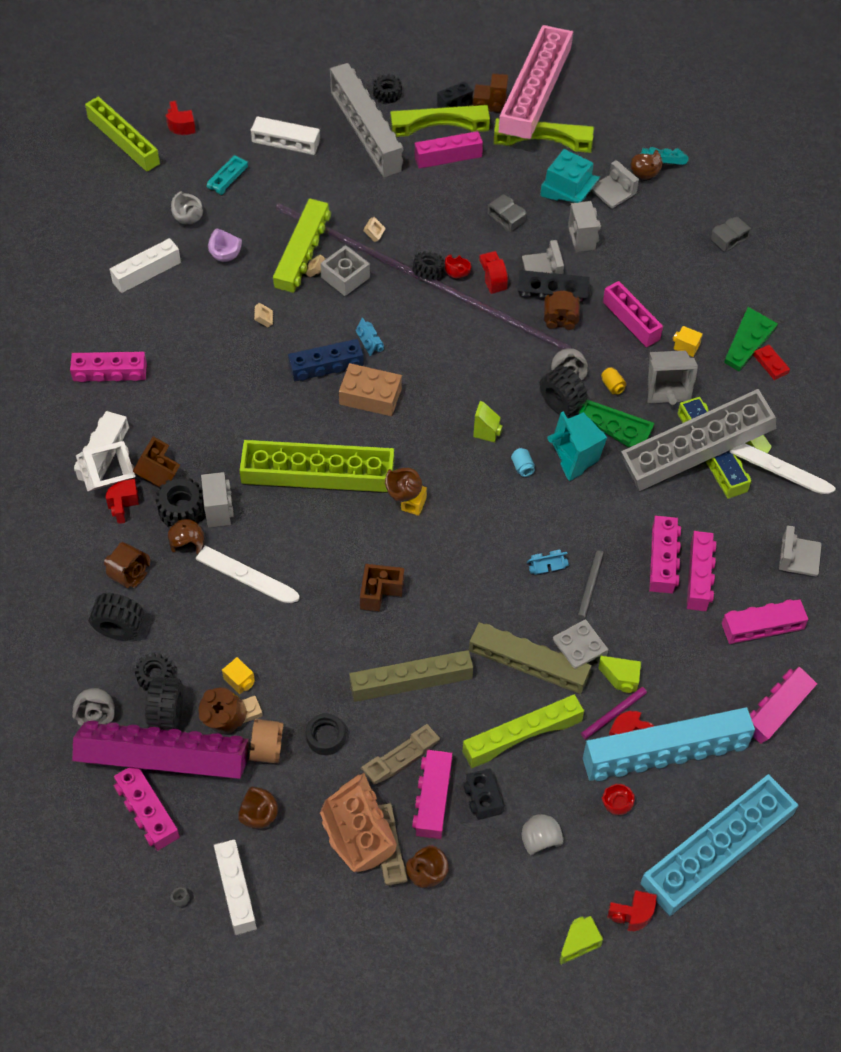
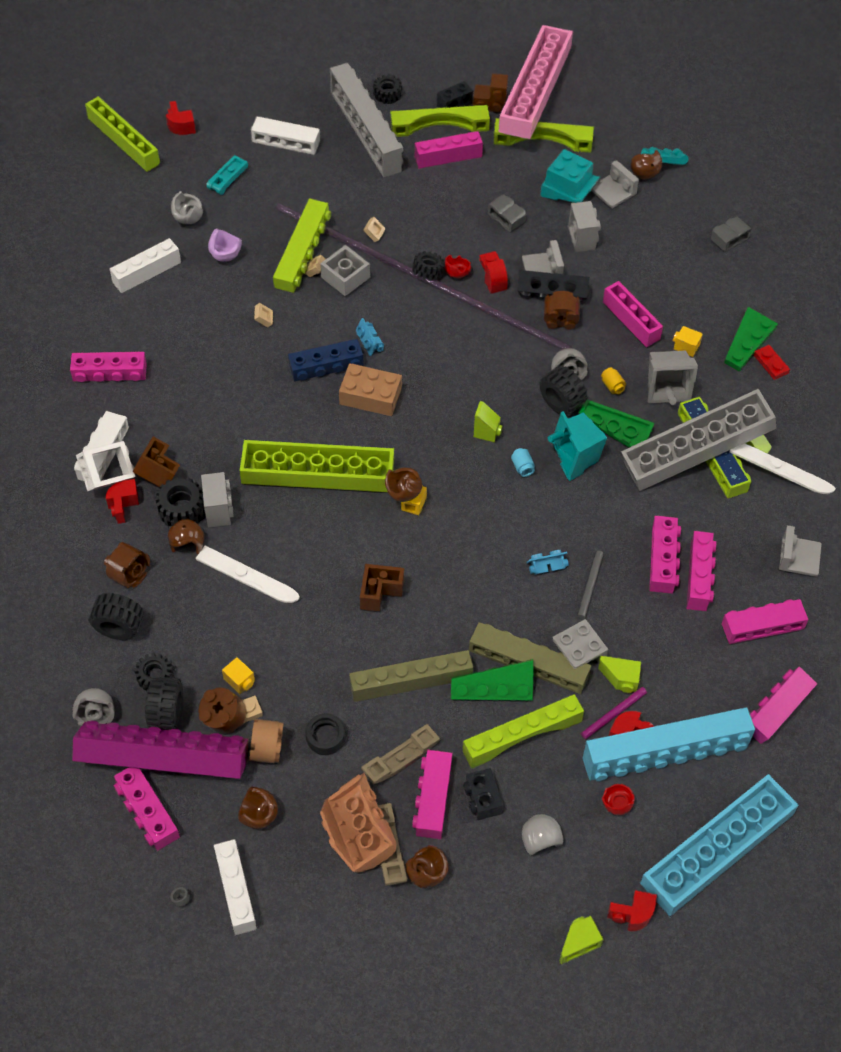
none -> green wing [451,659,533,700]

